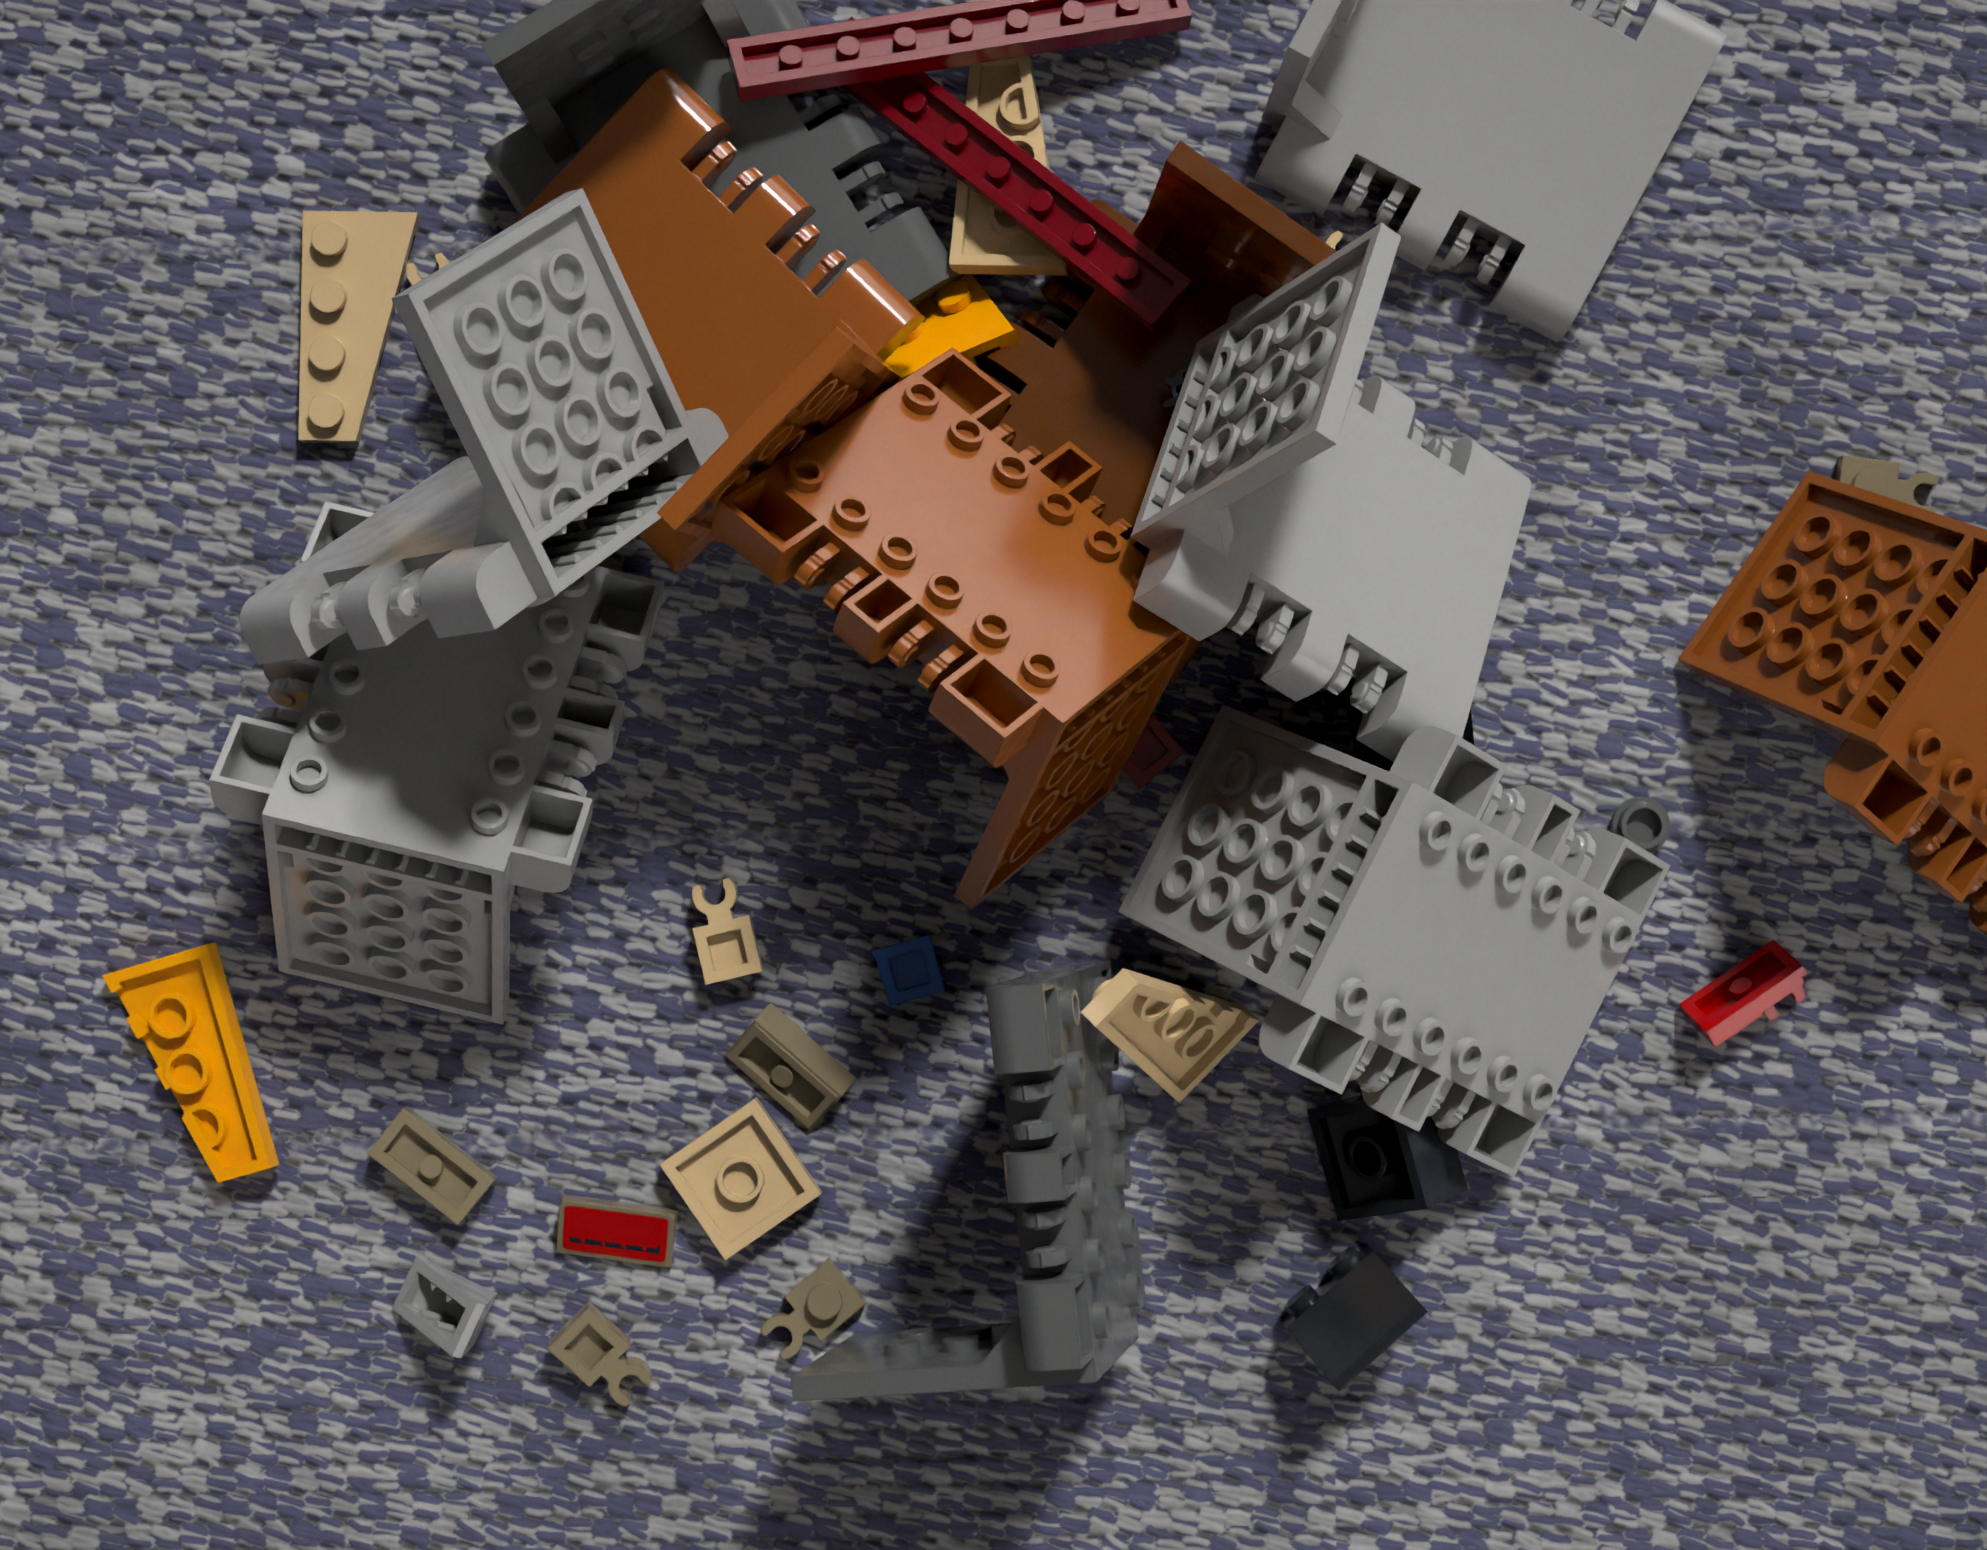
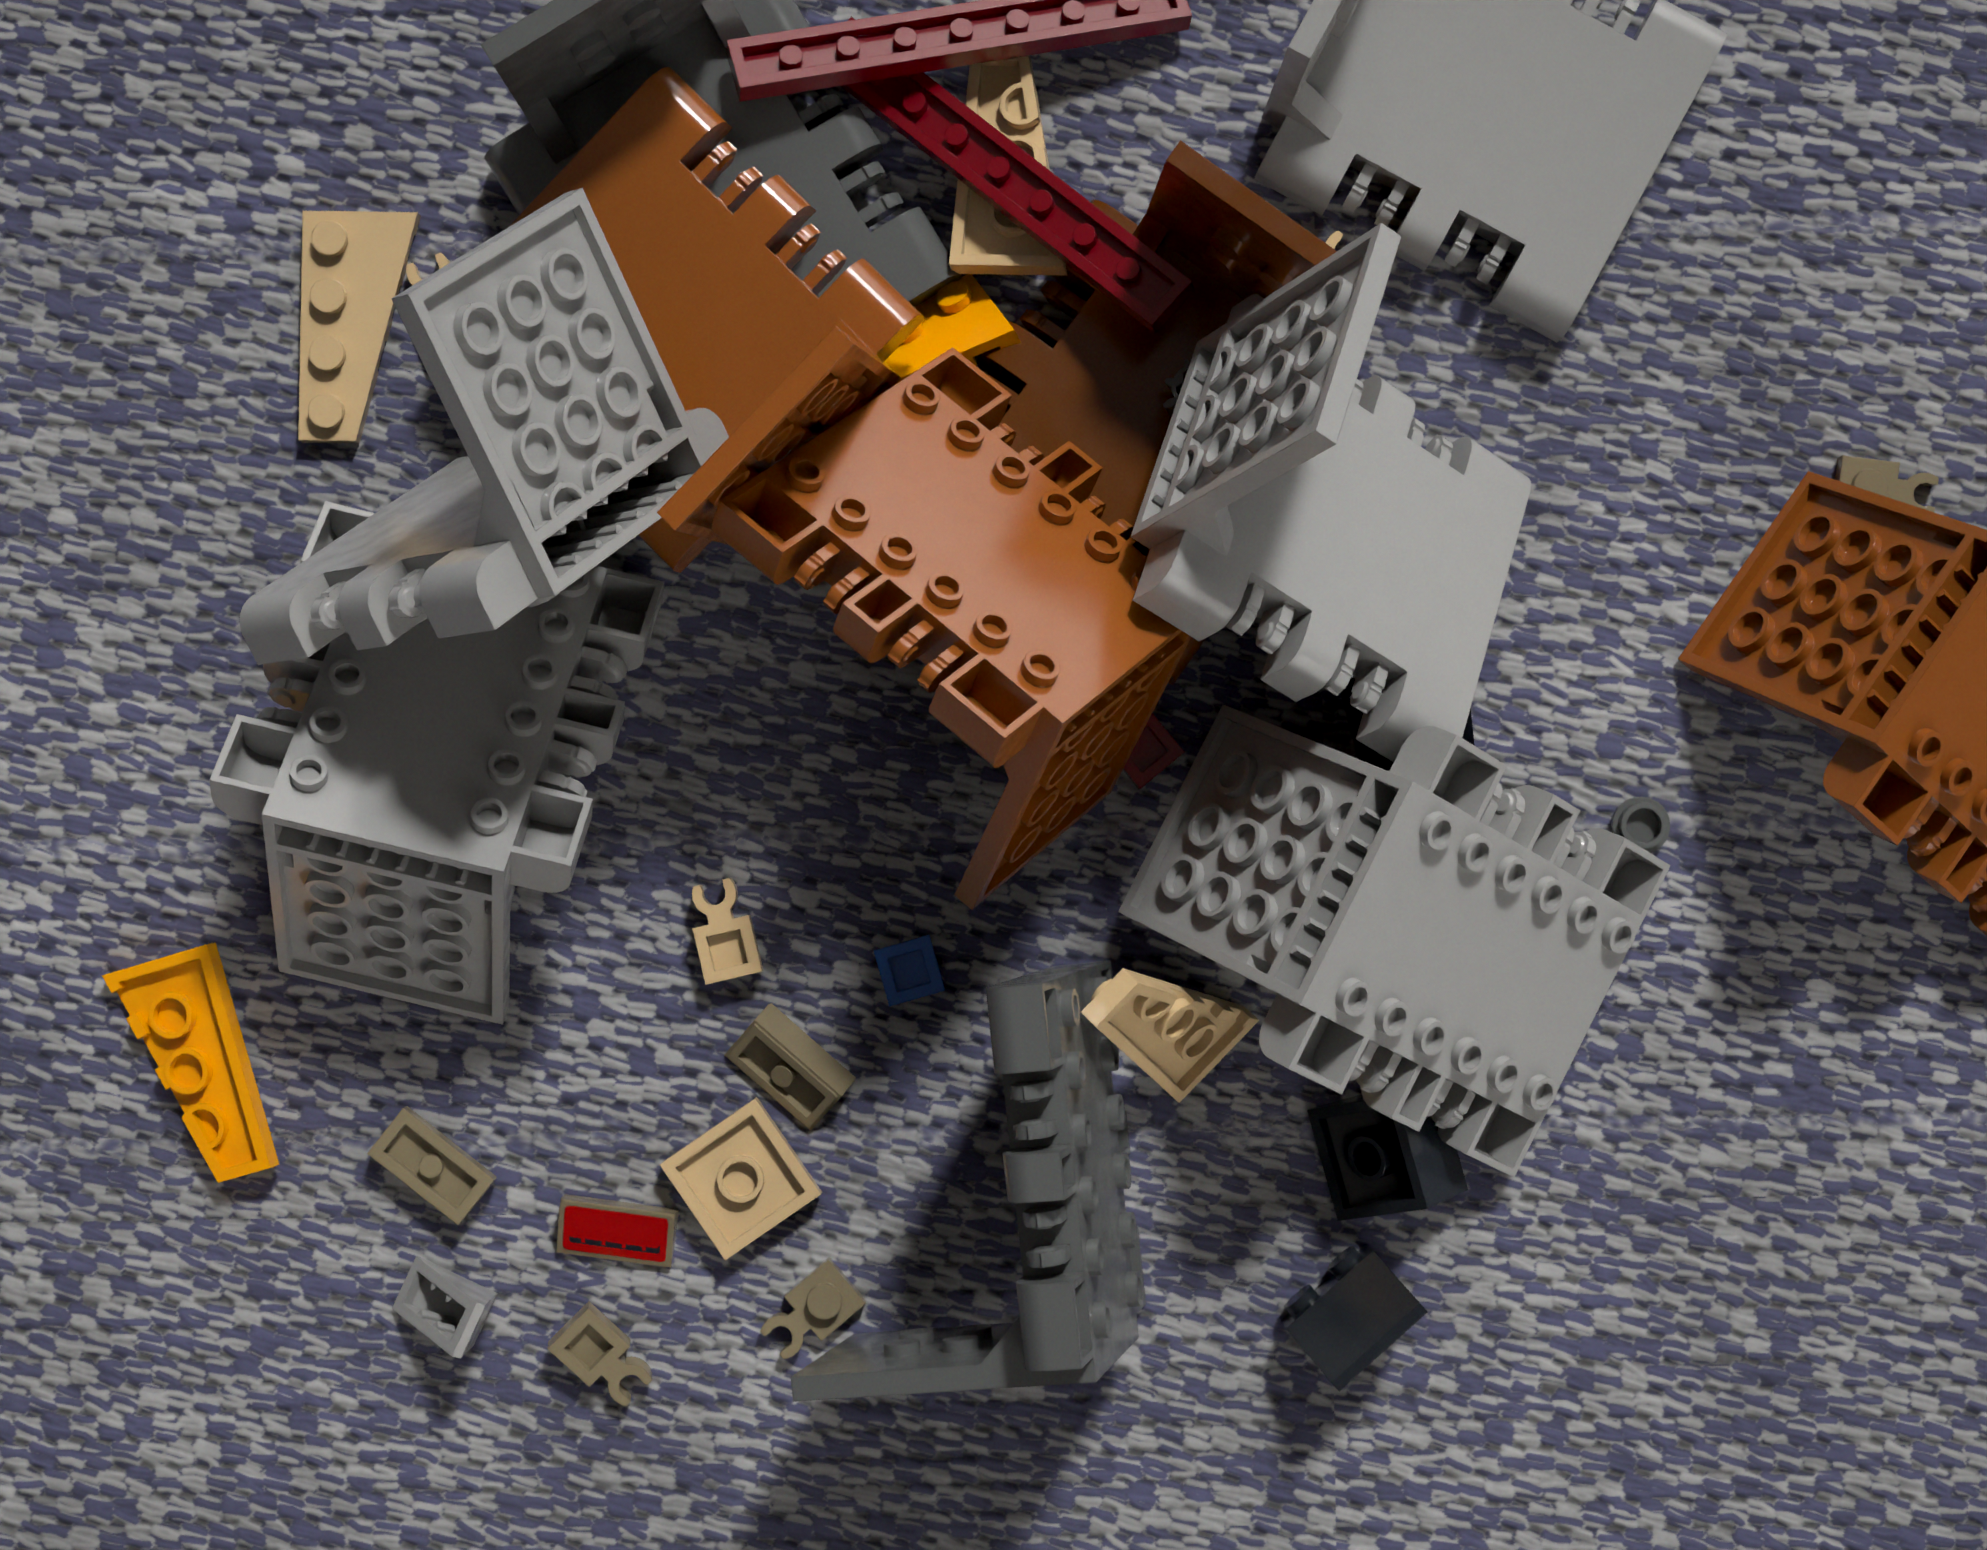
red plate [1679,939,1807,1047] -> none

